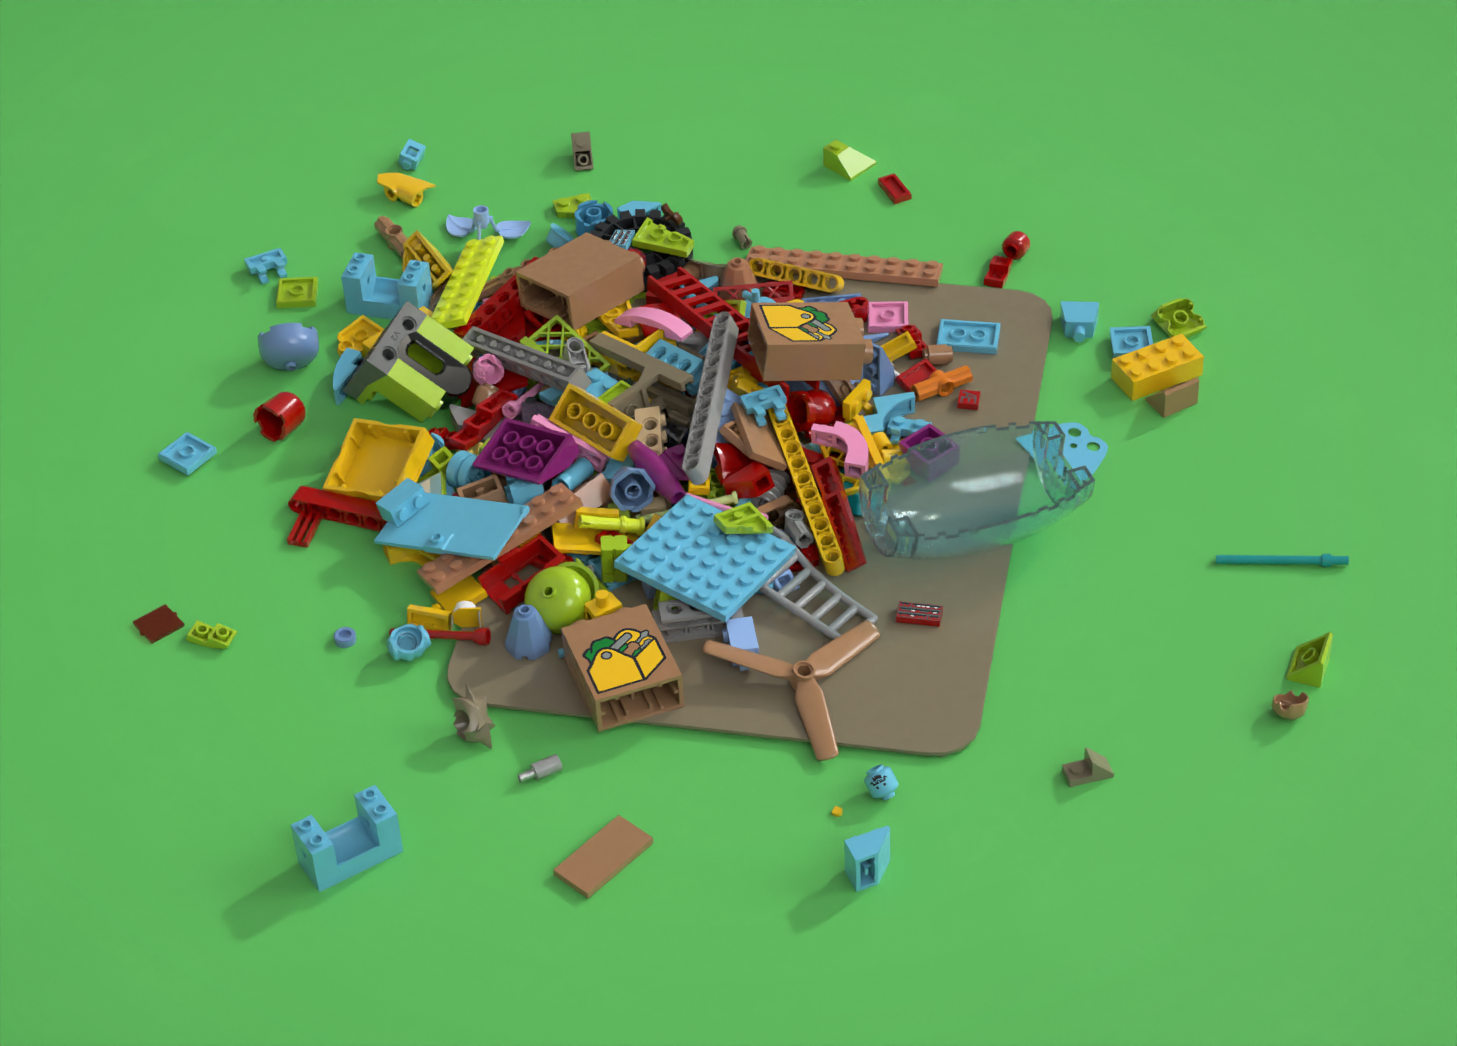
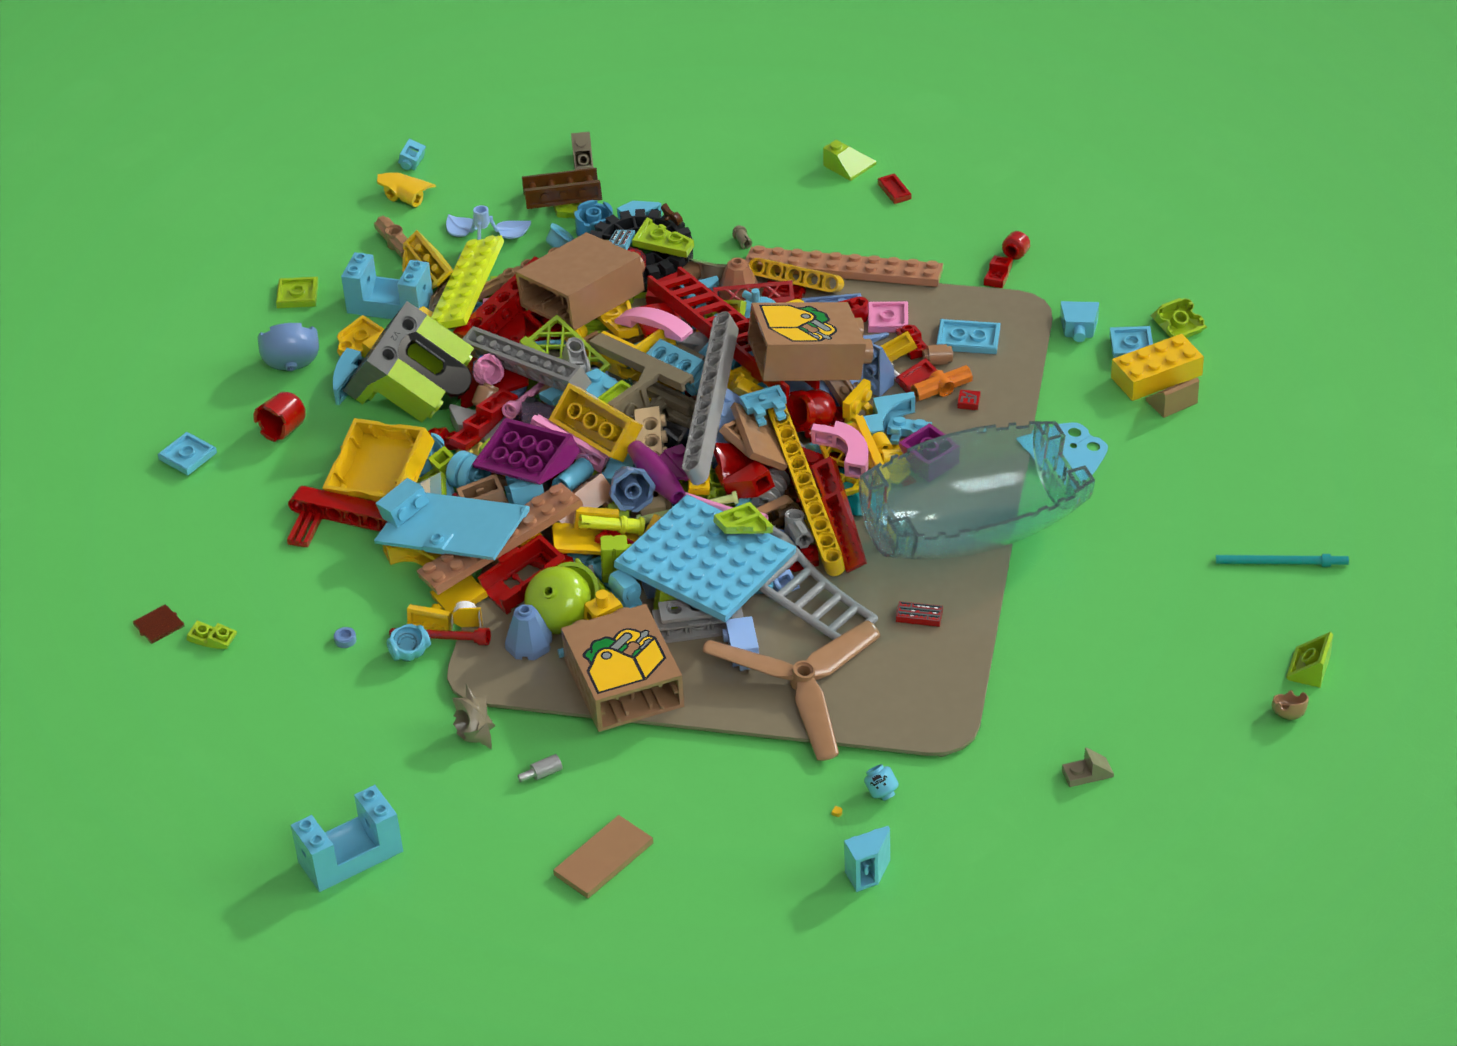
medium azure plate [244,248,288,284] -> none
none -> reddish brown fence [522,168,602,209]
none -> medium azure brick [609,570,642,608]

